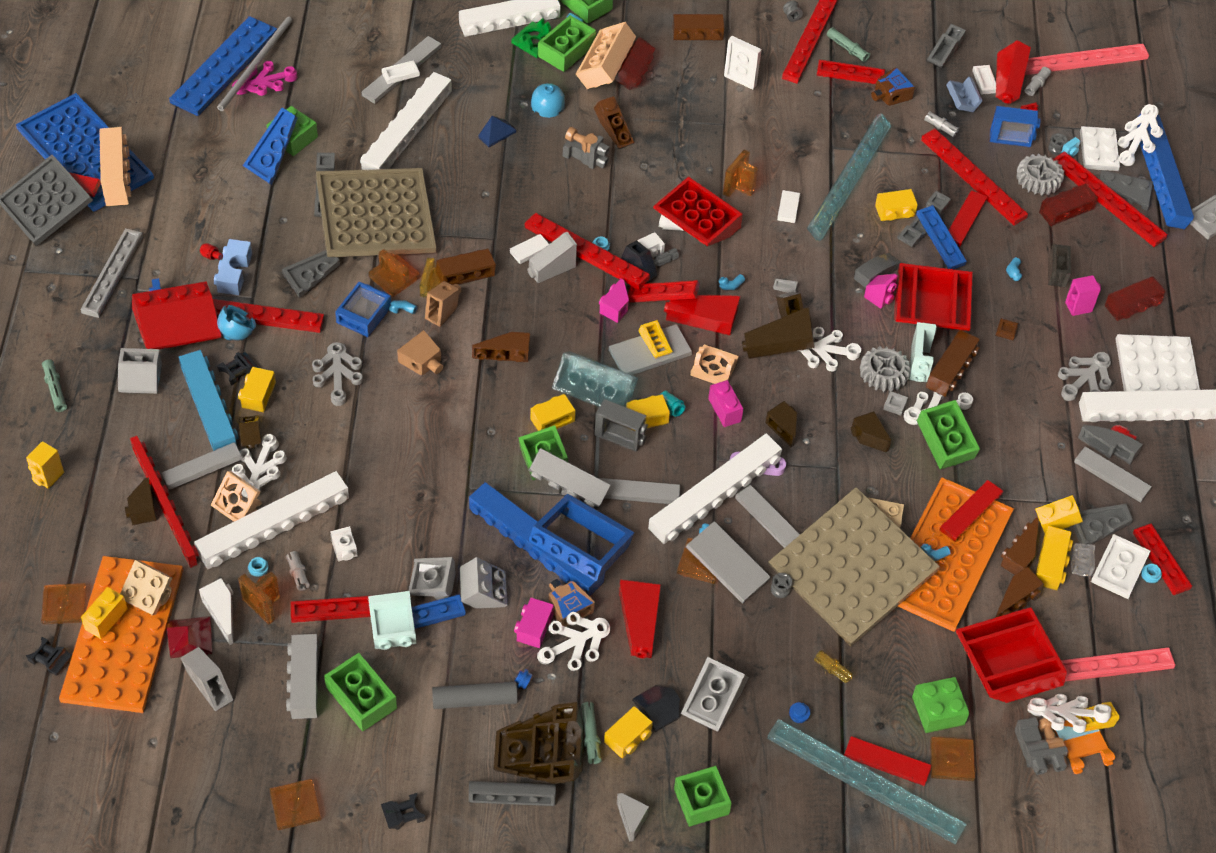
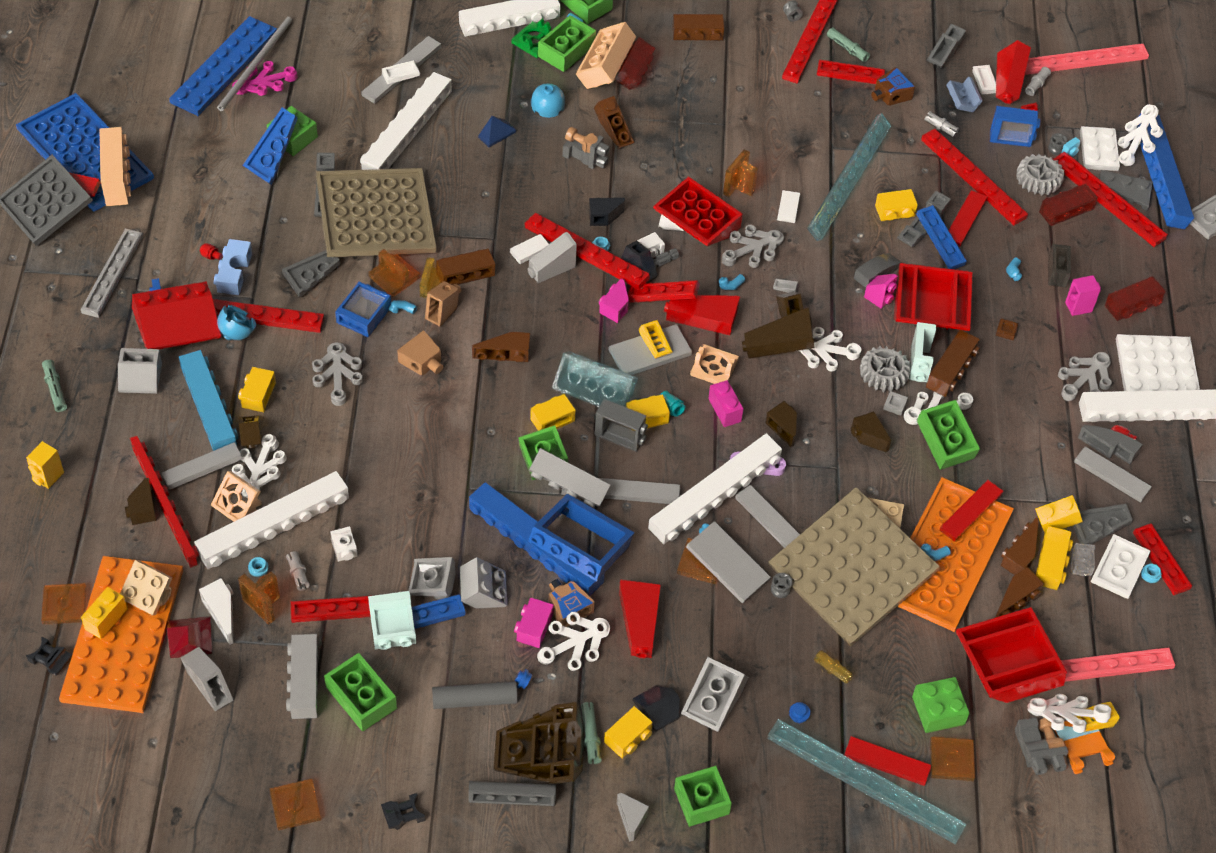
black piece [217,352,259,386] -> none
white plate [724,36,761,90] -> none
none -> black slope [589,197,625,226]
none -> light grey plant [722,225,784,268]

